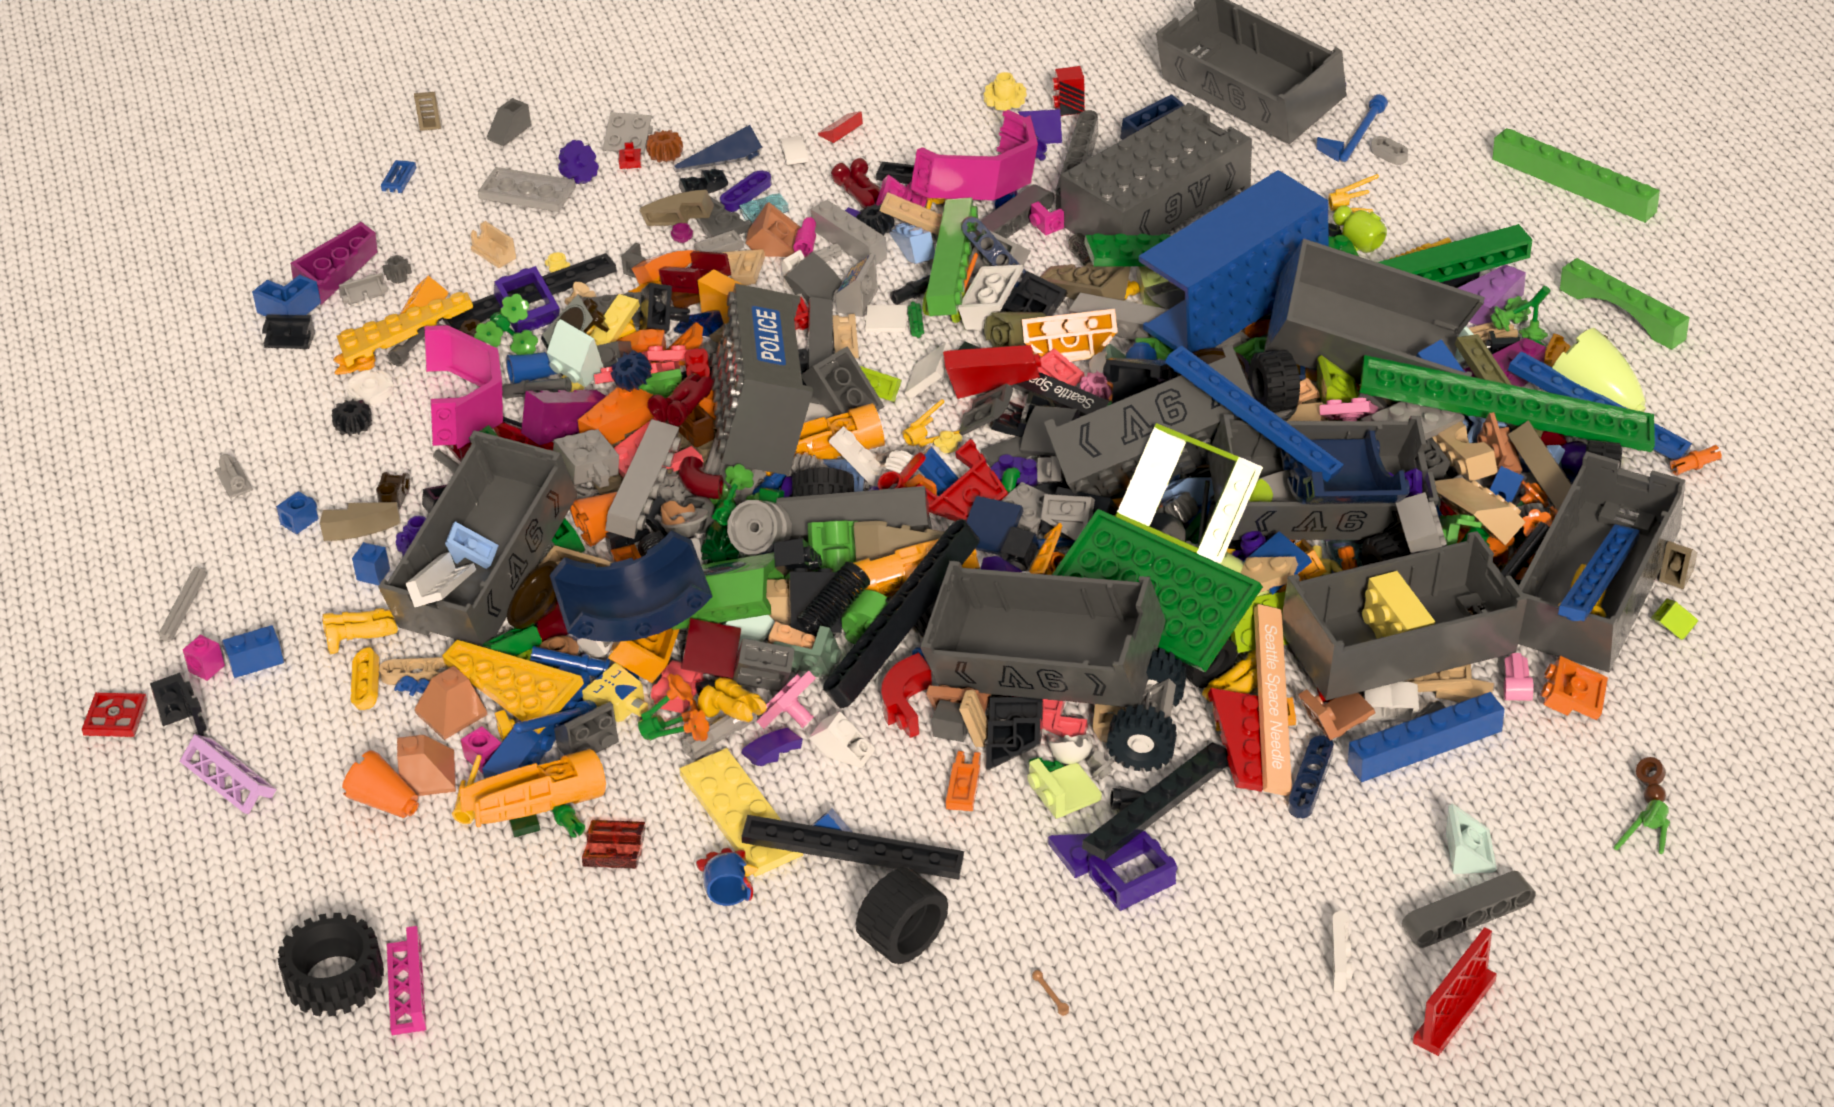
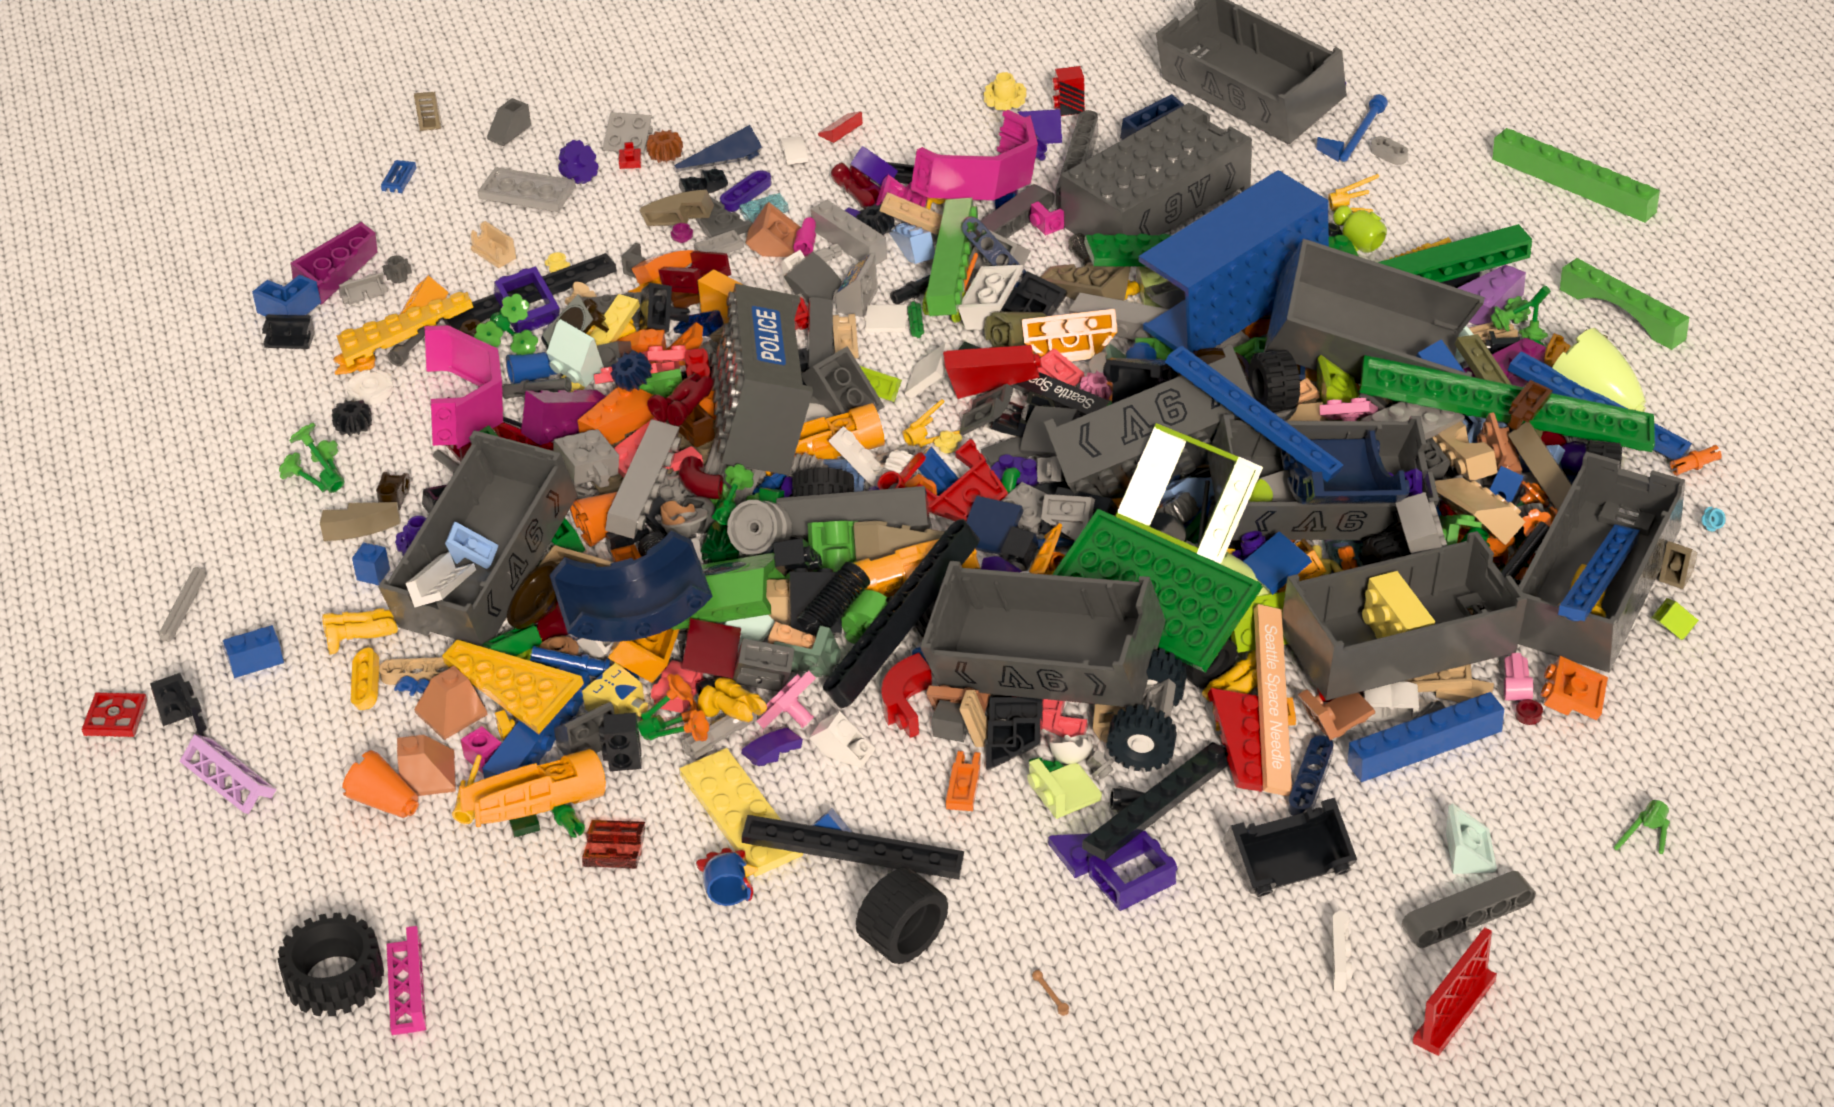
dark pink brick [182,634,225,681] -> none
light grey hinge [215,454,253,498] -> none
blue brick [276,491,319,535] -> none
blue piece [513,700,597,734] -> none
tan wing [722,249,765,285] -> none
tan wing [1241,557,1298,593] -> none
reddish brown plate [1636,757,1666,803] -> none
none -> plant [279,423,345,493]
none -> black brick [599,713,642,772]
none -> dark purple slope [850,146,898,186]
none -> black windscreen [1223,798,1357,897]
none -> reddish brown hinge [1508,380,1553,430]
none -> dark red tile [1515,699,1543,725]
none -> medium azure plate [1701,507,1726,532]

